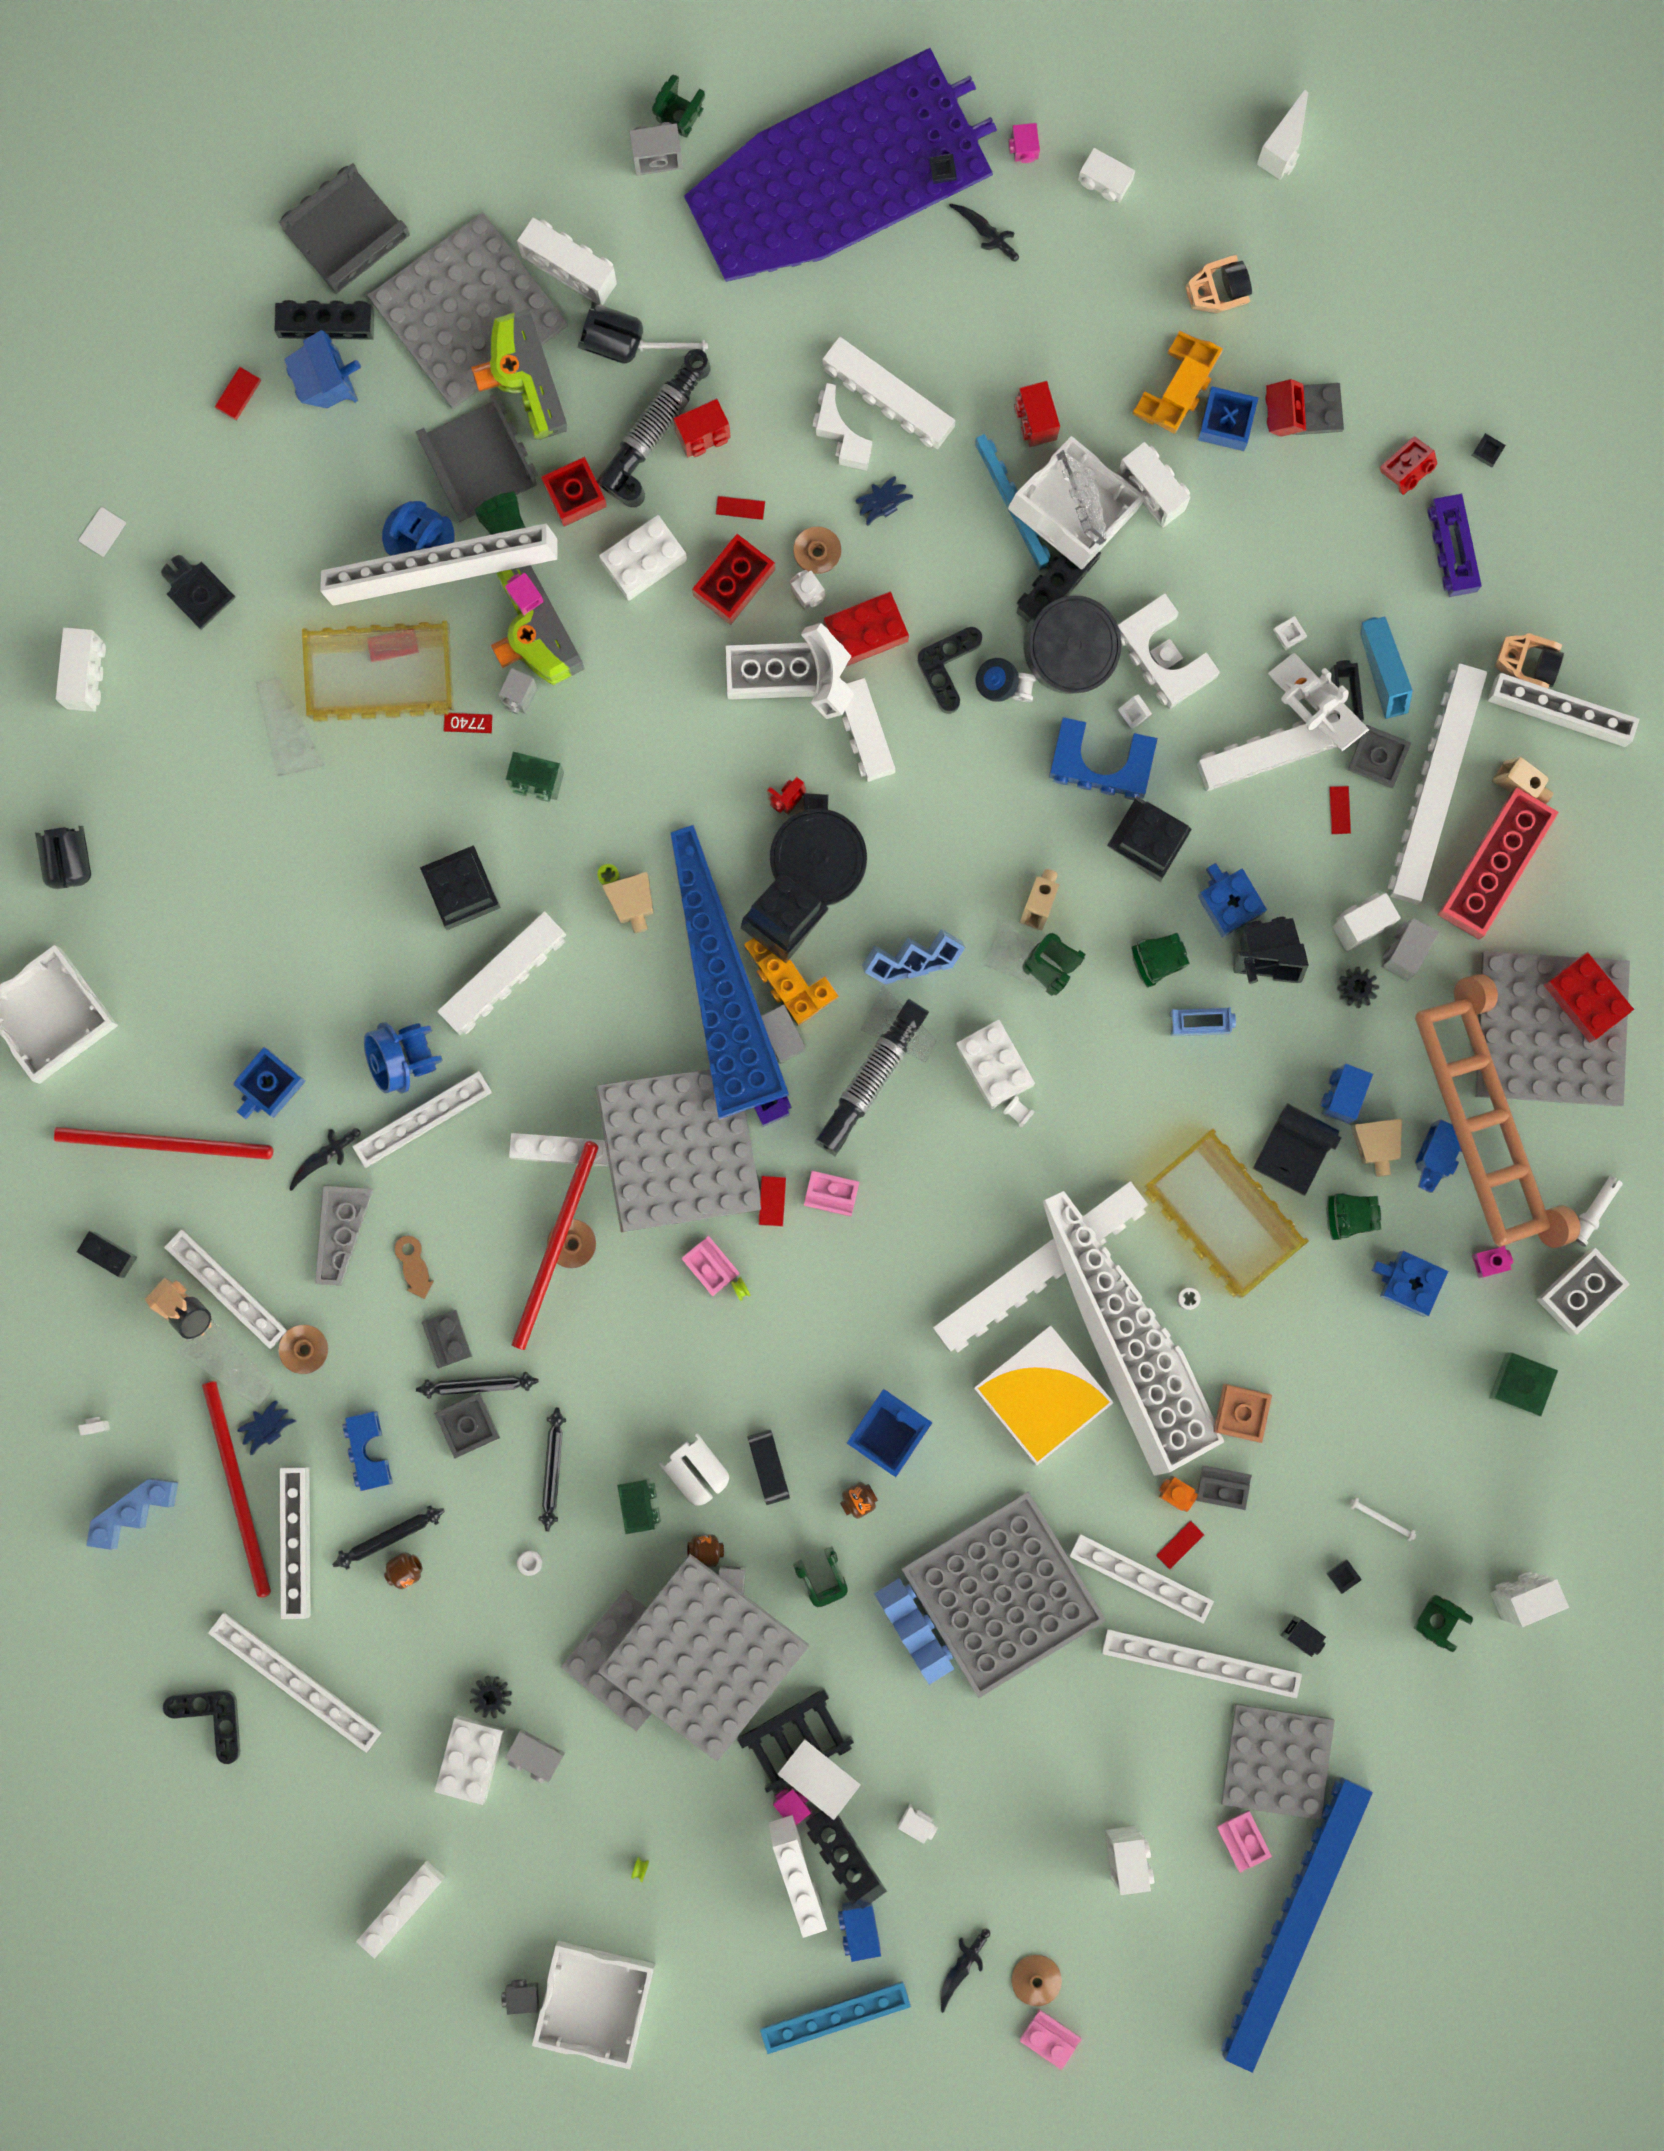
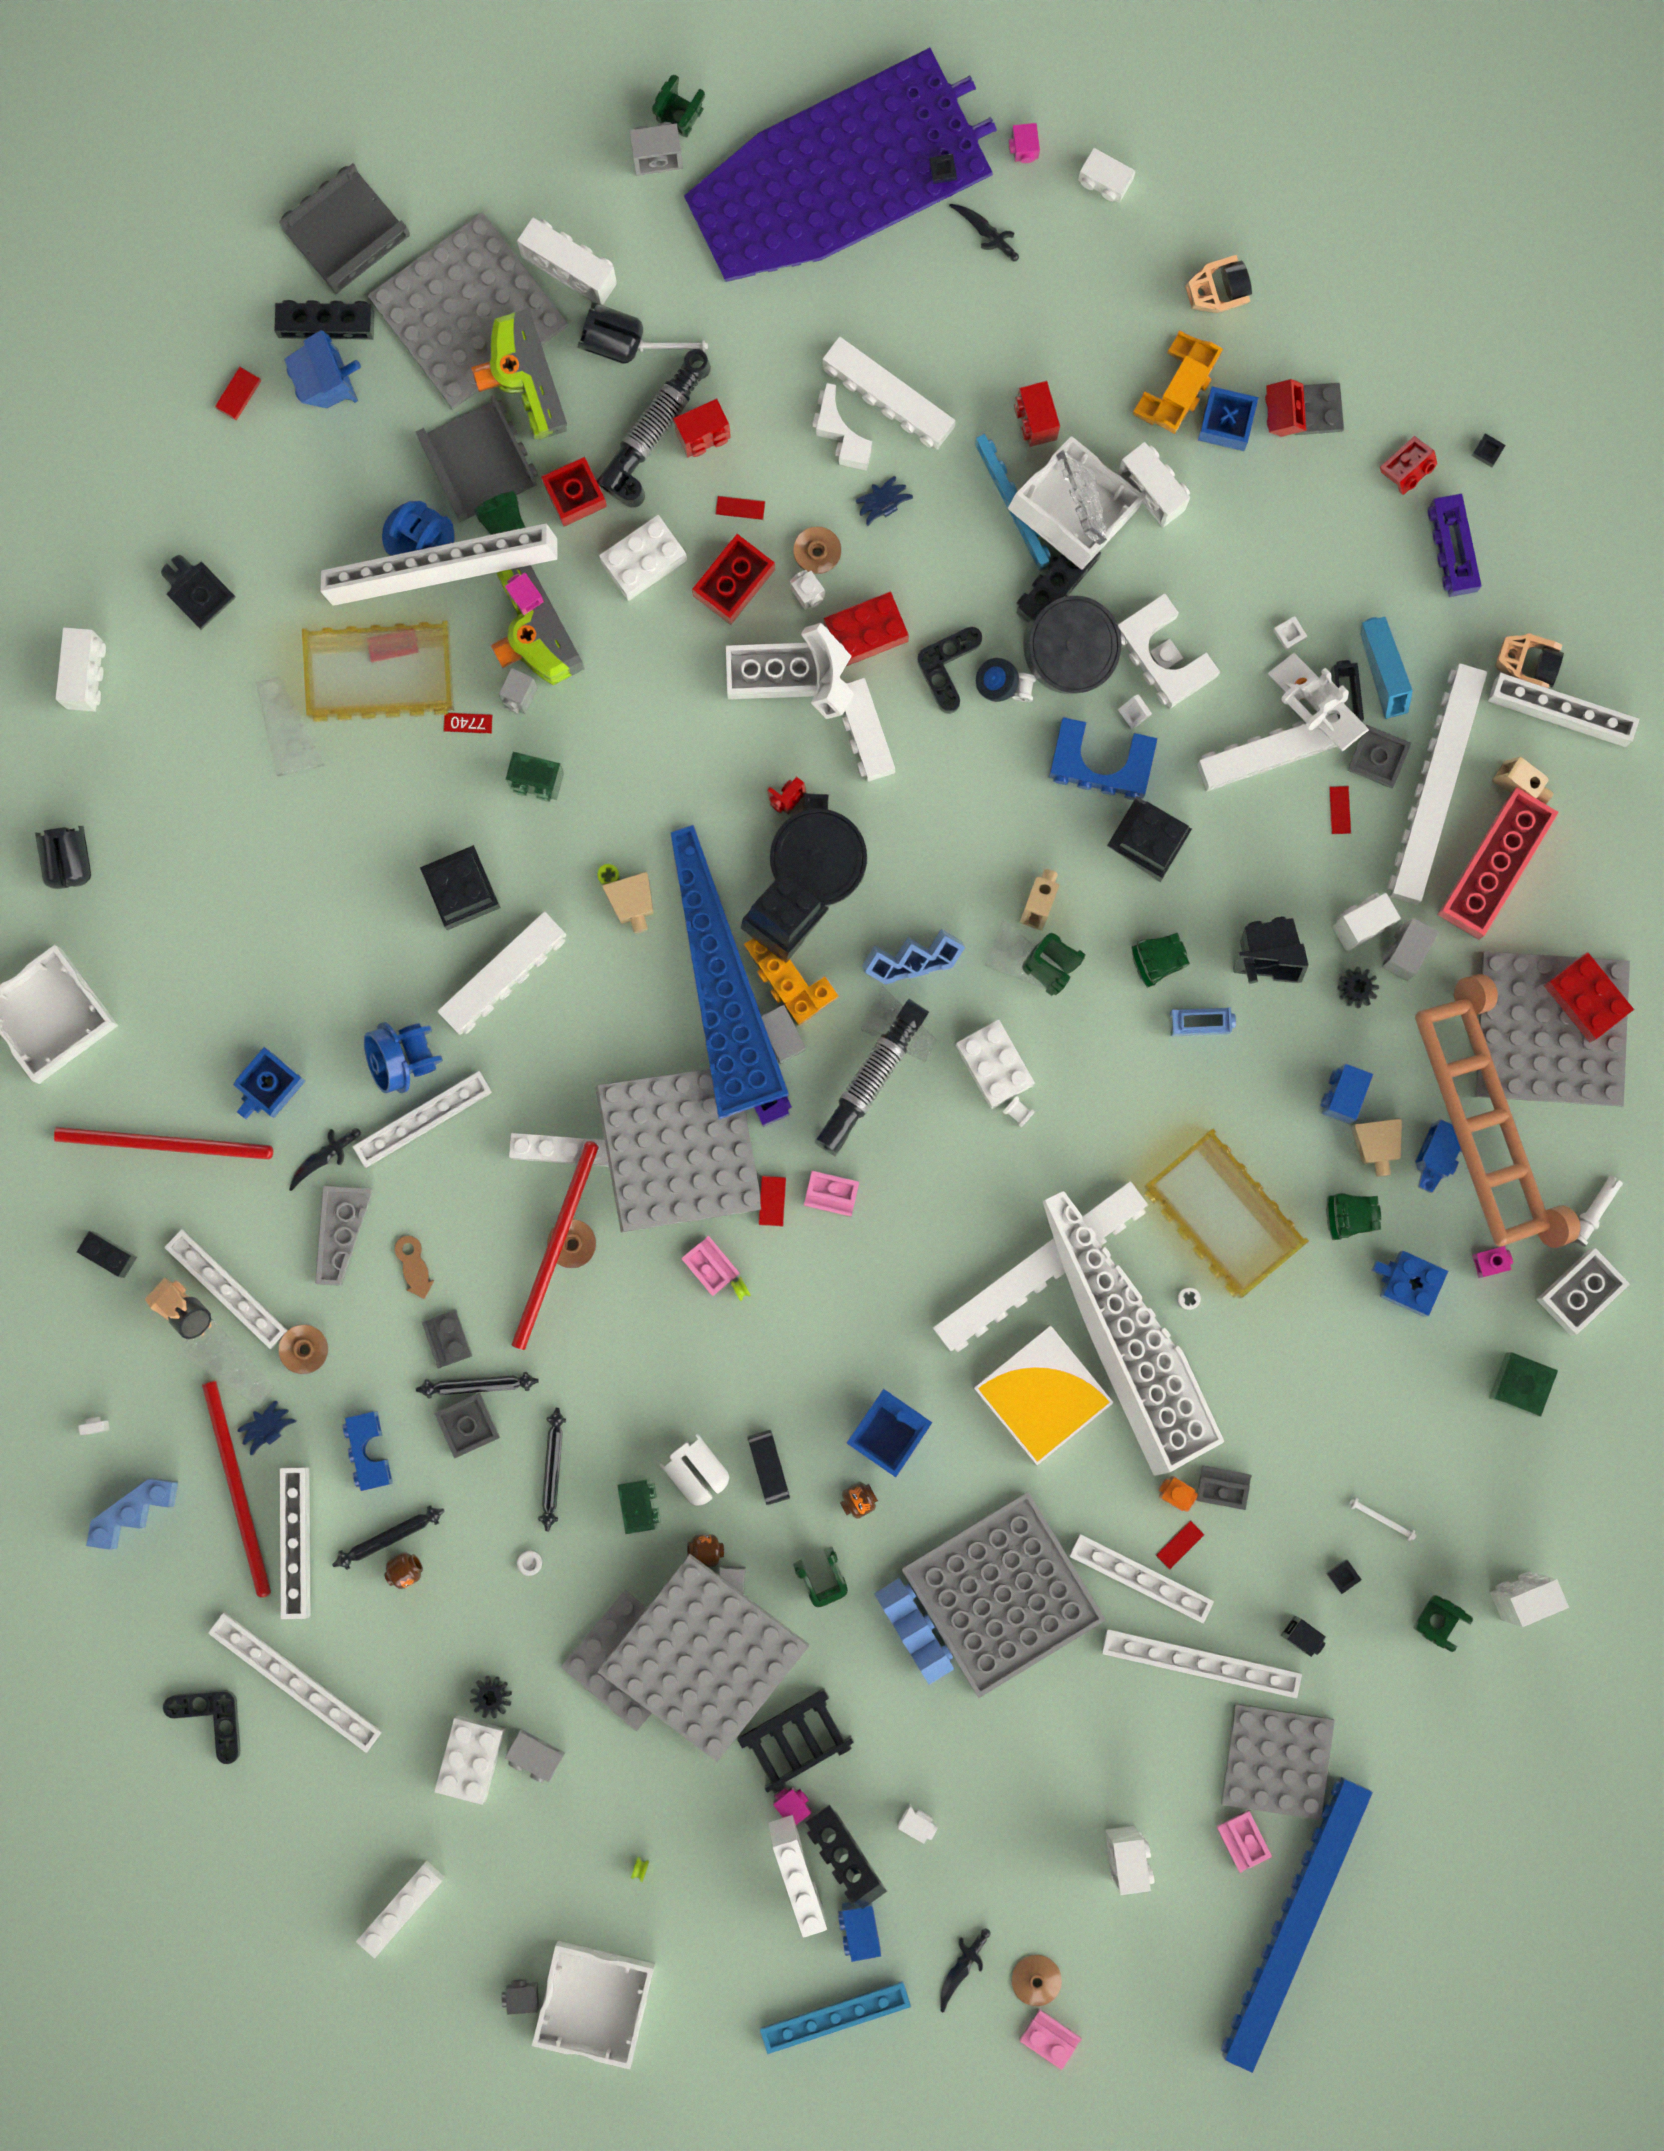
white sticker [78,507,126,557] -> none
white sticker [778,1739,861,1820] -> none
blue hinge [1198,863,1267,938] -> none
nougat tile [1213,1384,1272,1443] -> none
black door [1252,1103,1342,1196] -> none
white slope [1257,90,1309,180] -> none

